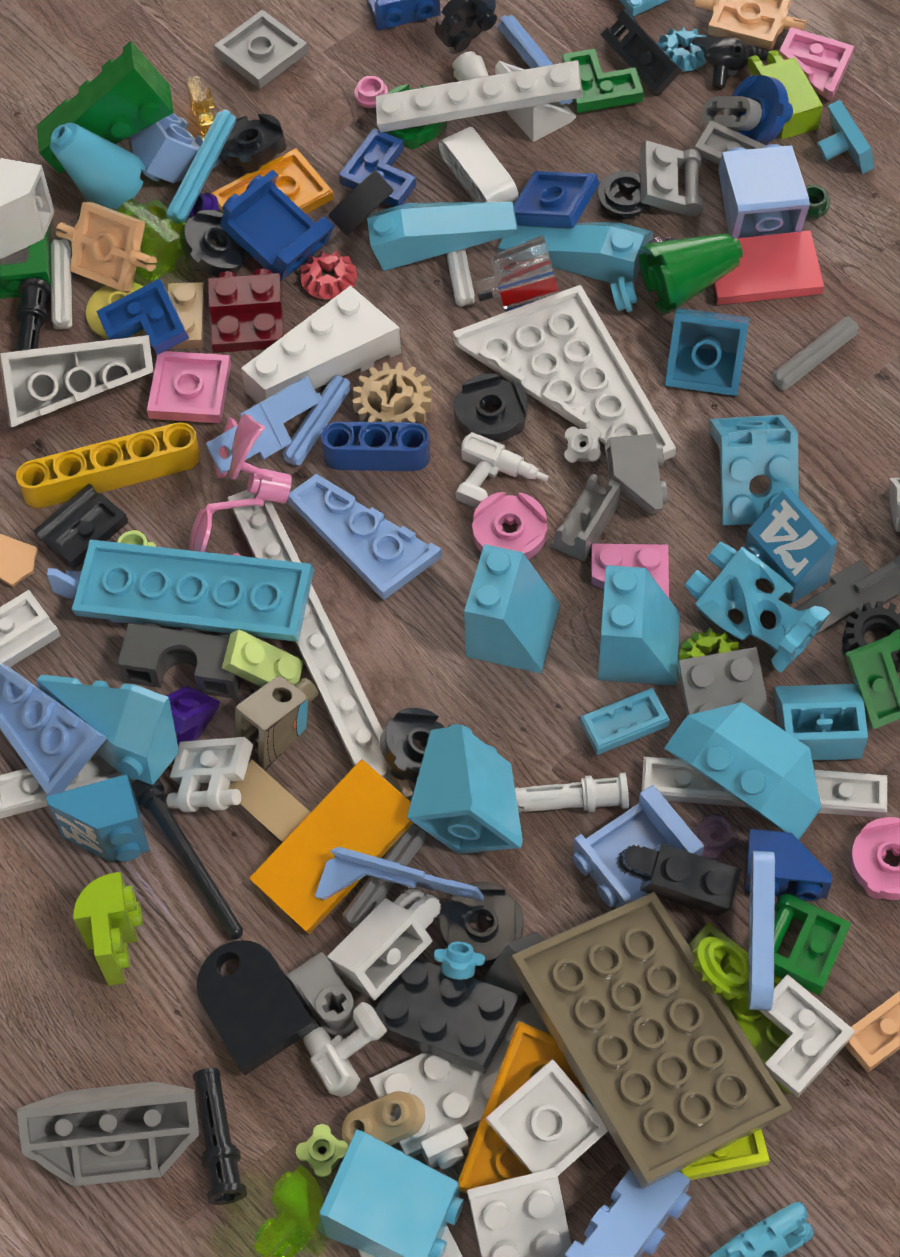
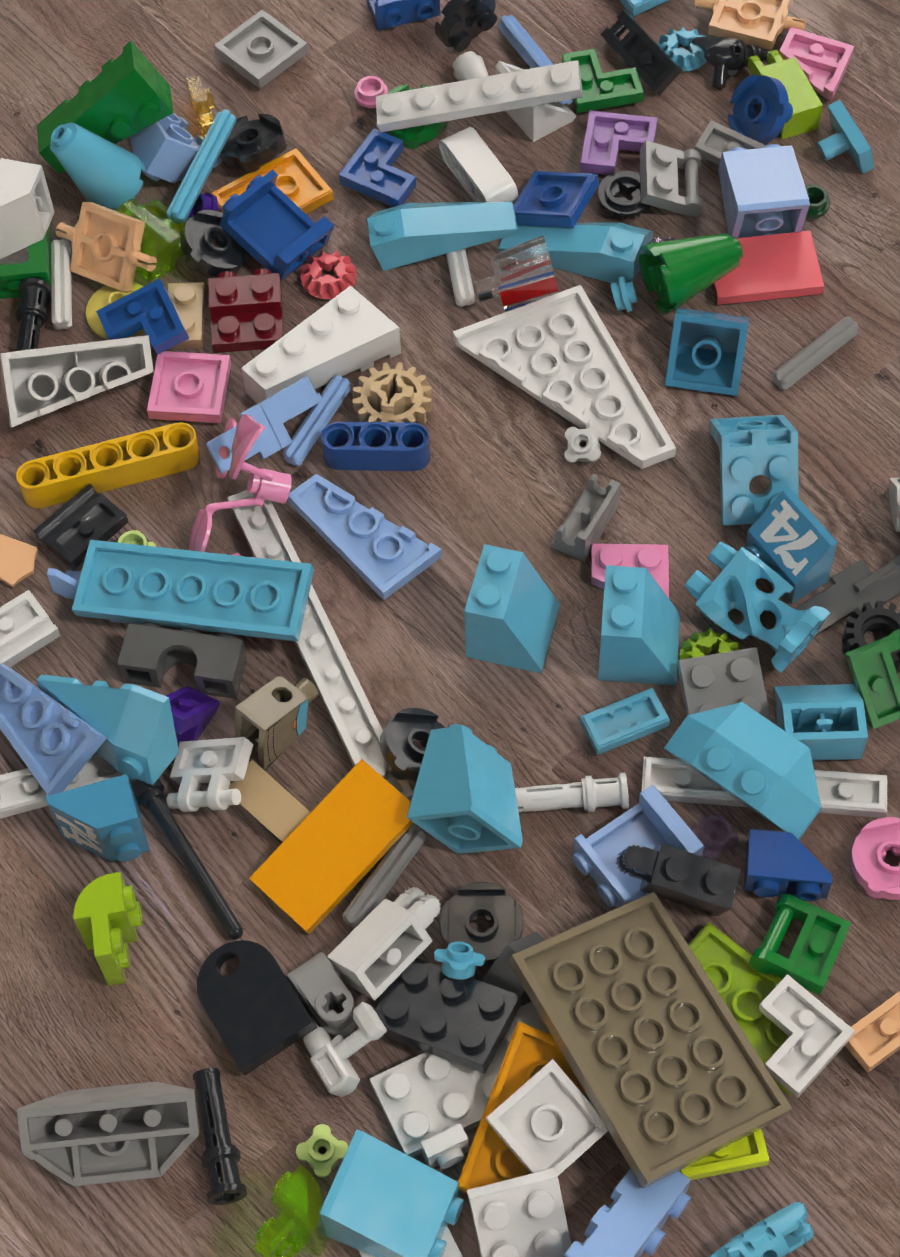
yellowish green plate [222,629,304,687] -> none
light blue piece [315,847,484,901] -> none
black tyre [328,170,394,235] -> none
tan plate [342,1091,425,1147] -> none
black plate [454,373,528,442] -> none
white piece [455,432,549,508] -> none
bright pink plate [472,492,548,559] -> none
light grey slope [605,433,668,515] -> none
lime gear [692,937,749,1000] -> none
light grey beam [701,96,762,131] -> none
light blue beam [748,851,775,1011] -> none
none -> medium lavender plate [580,110,658,175]

